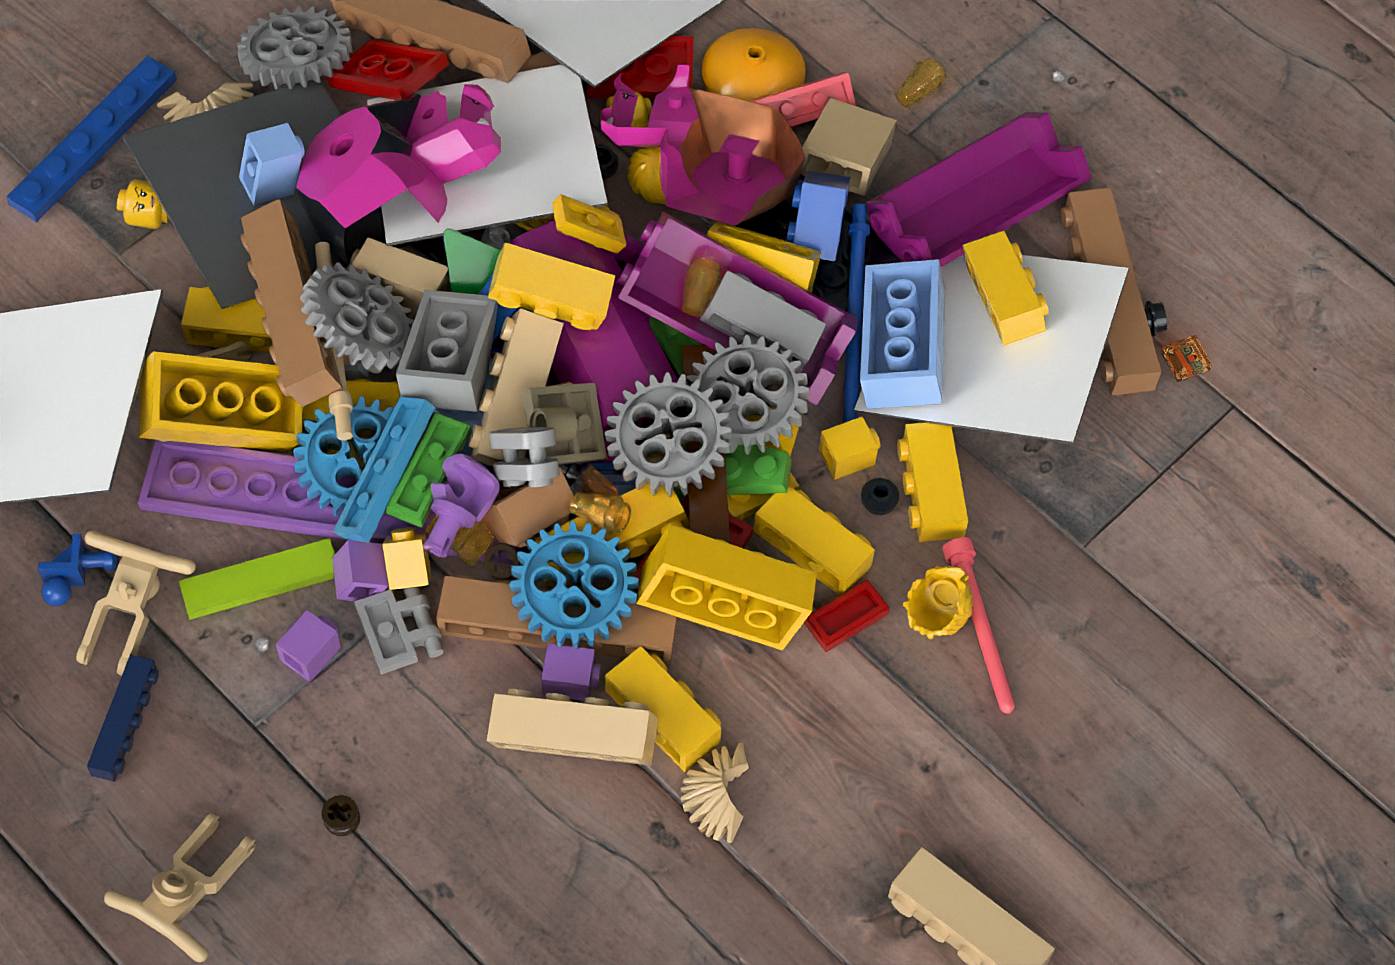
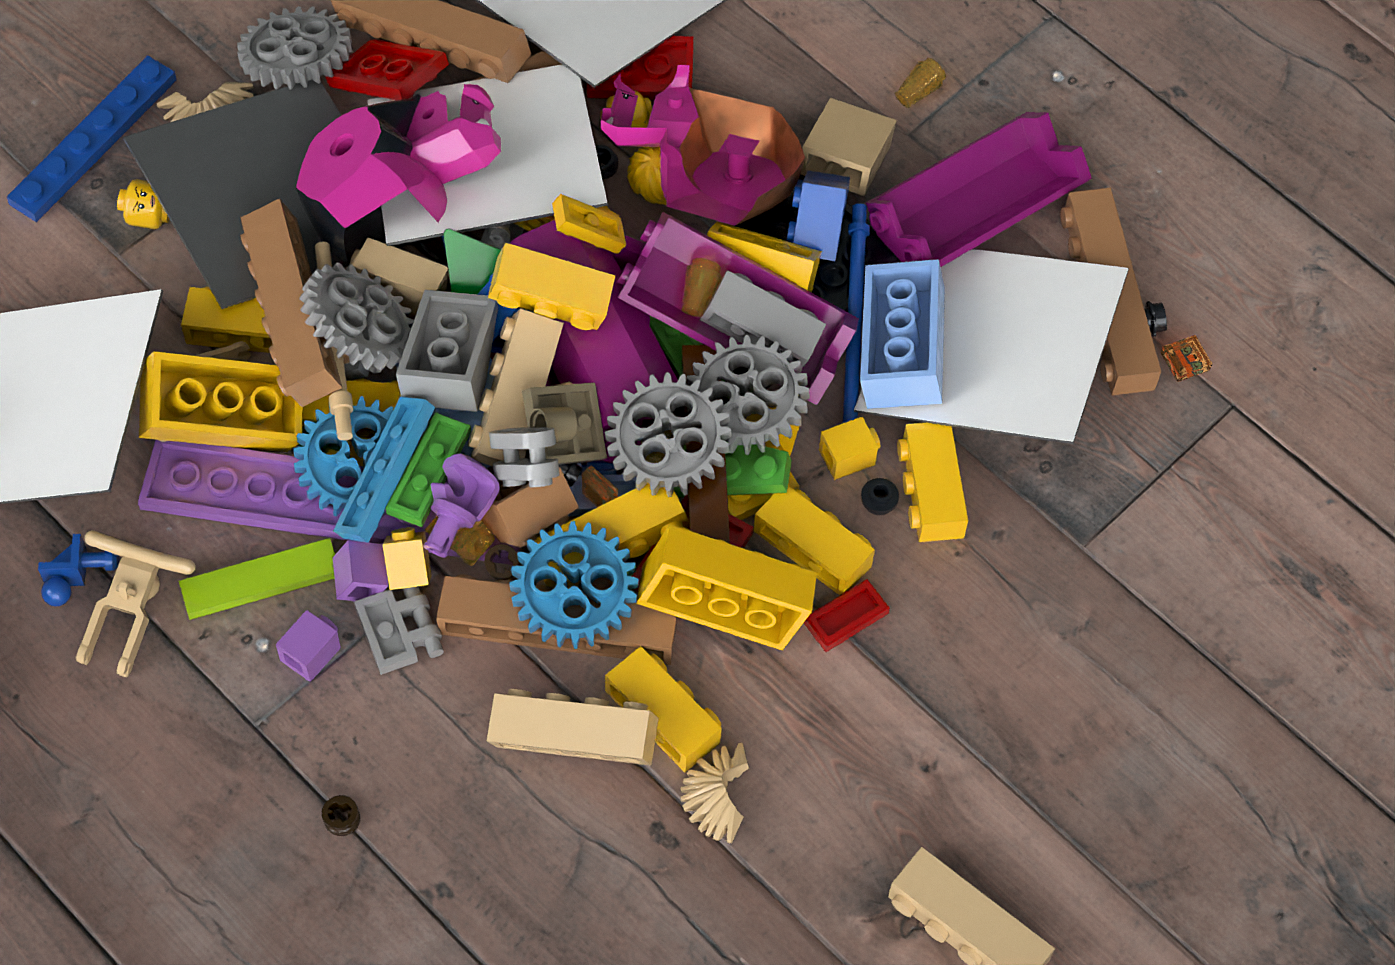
dark blue piece [87,654,159,782] -> none
tan piece [104,813,256,962] -> none
light blue brick [239,123,305,206] -> none
medium lavender brick [541,643,601,701] -> none
clear yellow cone [570,492,631,534] -> none
light orange dish [701,28,806,101] -> none
coral plate [748,72,856,127] -> none
yellow hair [903,566,973,639] -> none
coral piece [942,537,1015,714] -> none
yellow brick [963,231,1049,345] -> none

